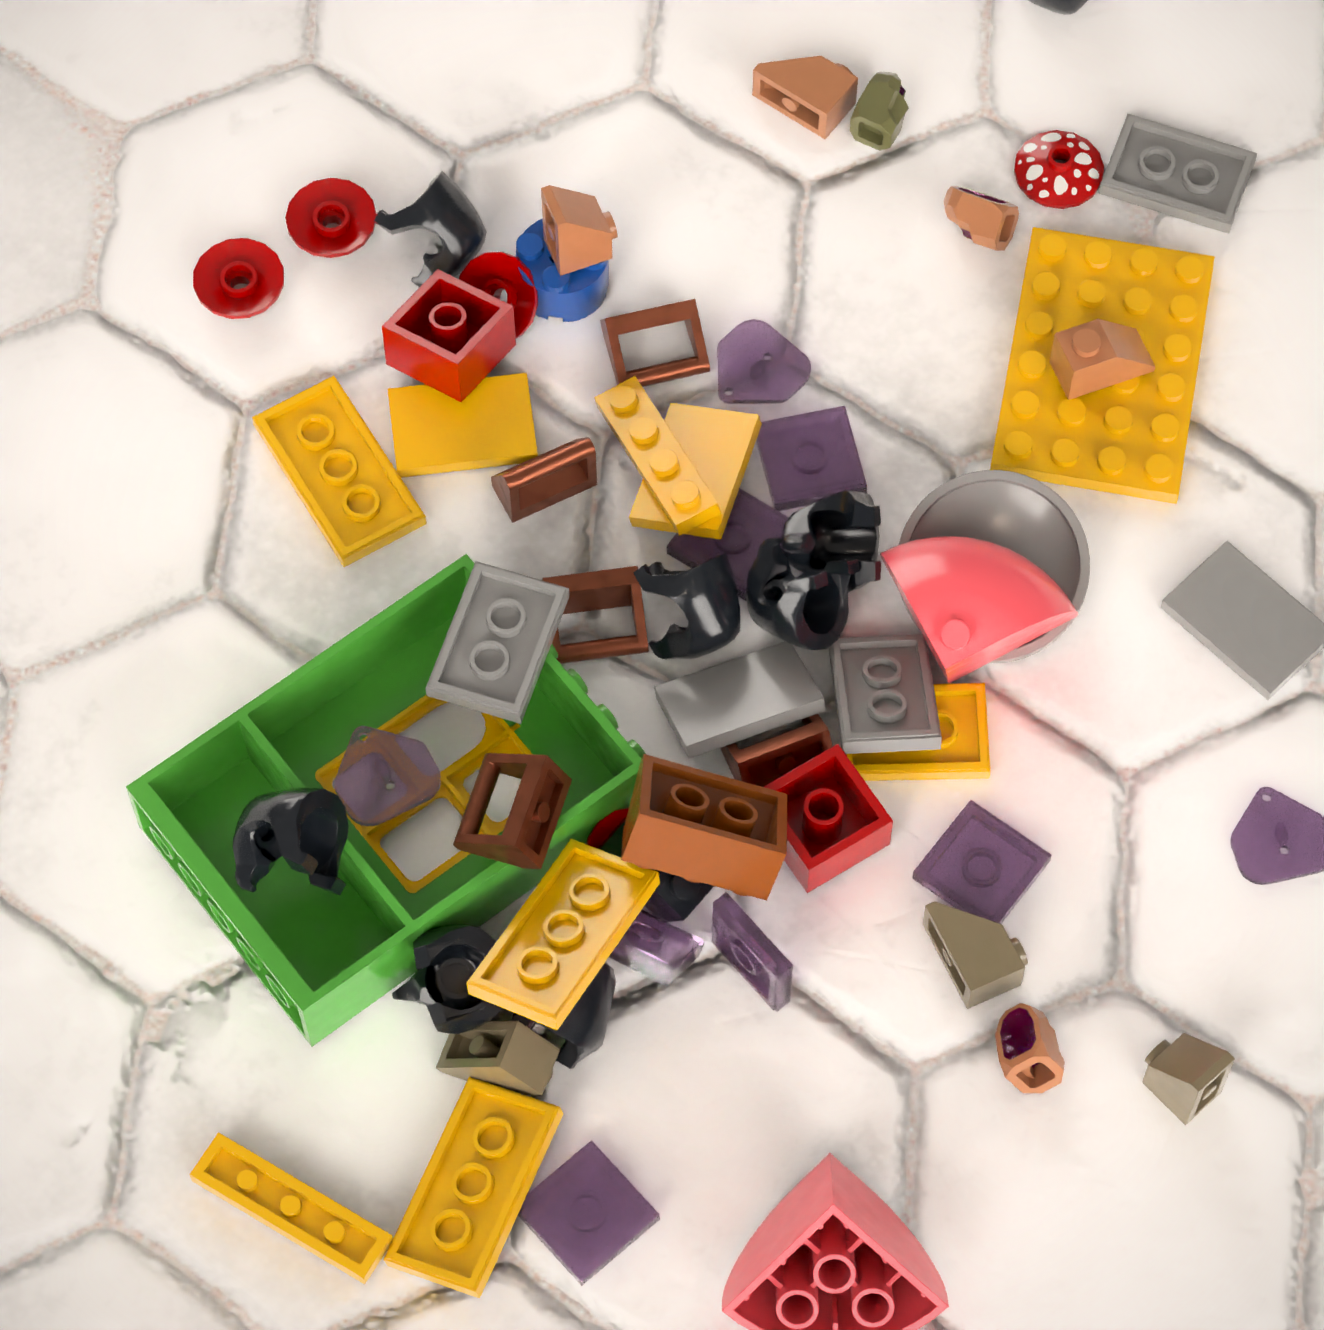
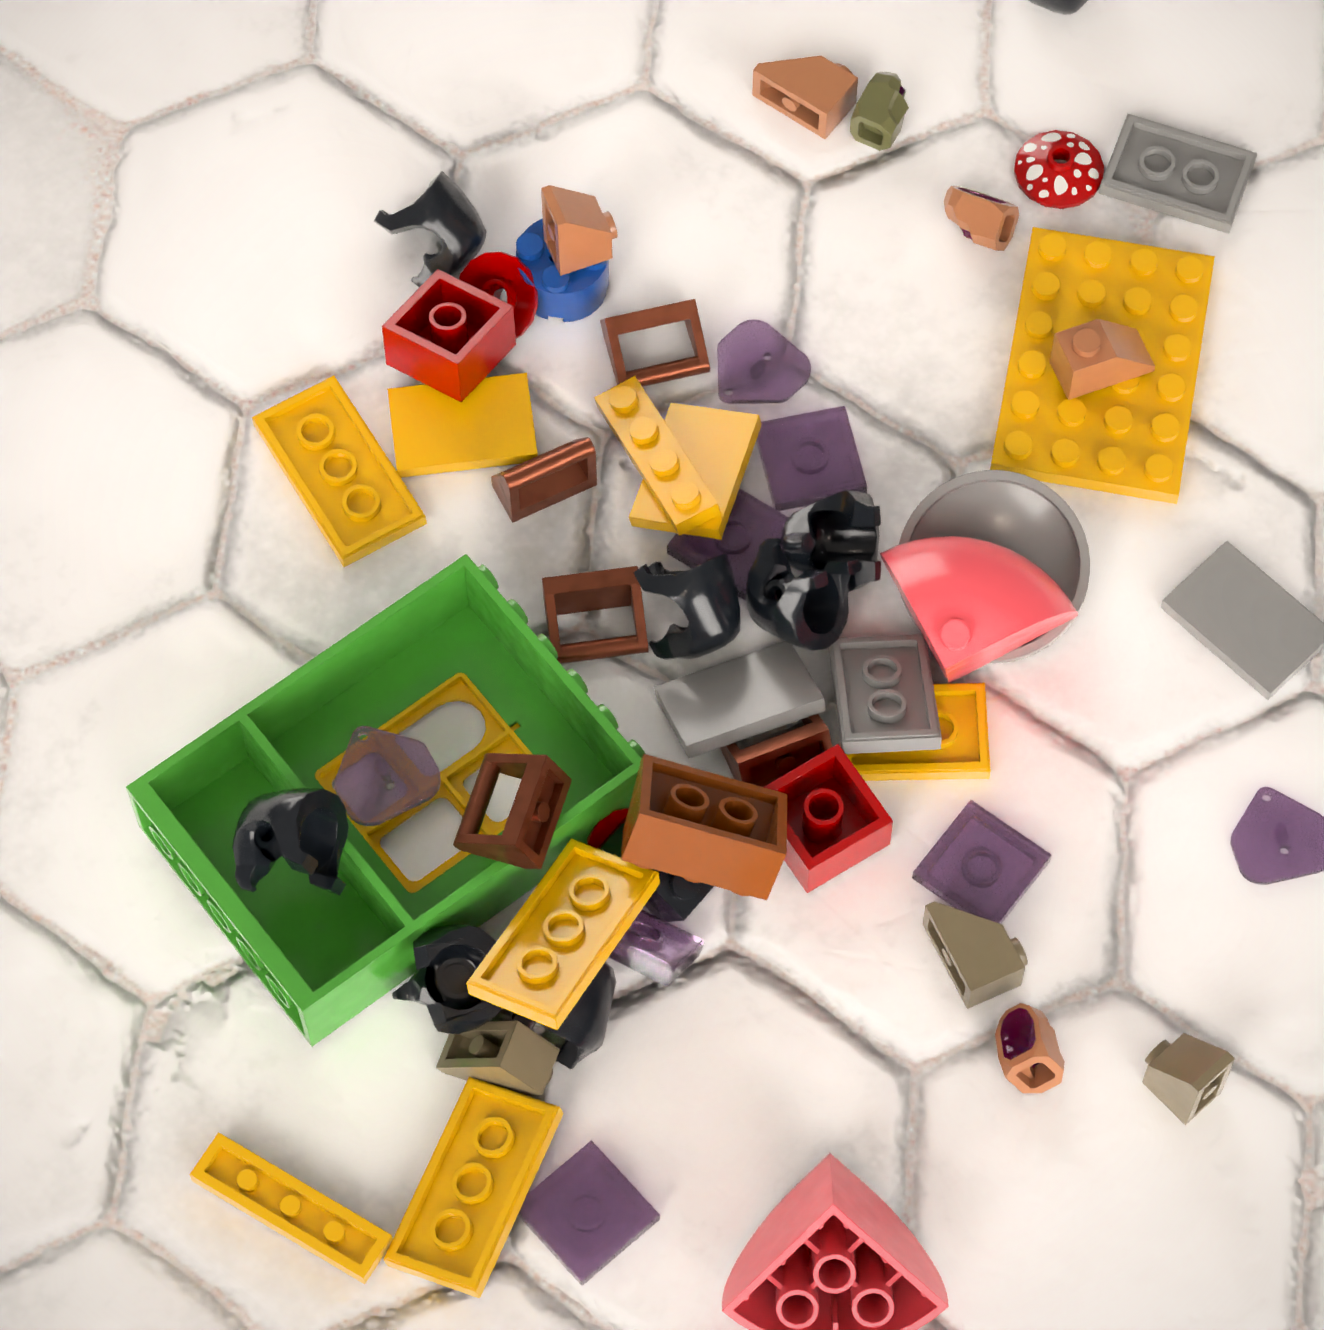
red dish [193,238,284,319] -> none
red dish [285,178,377,258] -> none
light grey tile [425,561,570,724] -> none
clear purple tile [711,892,793,1012] -> none

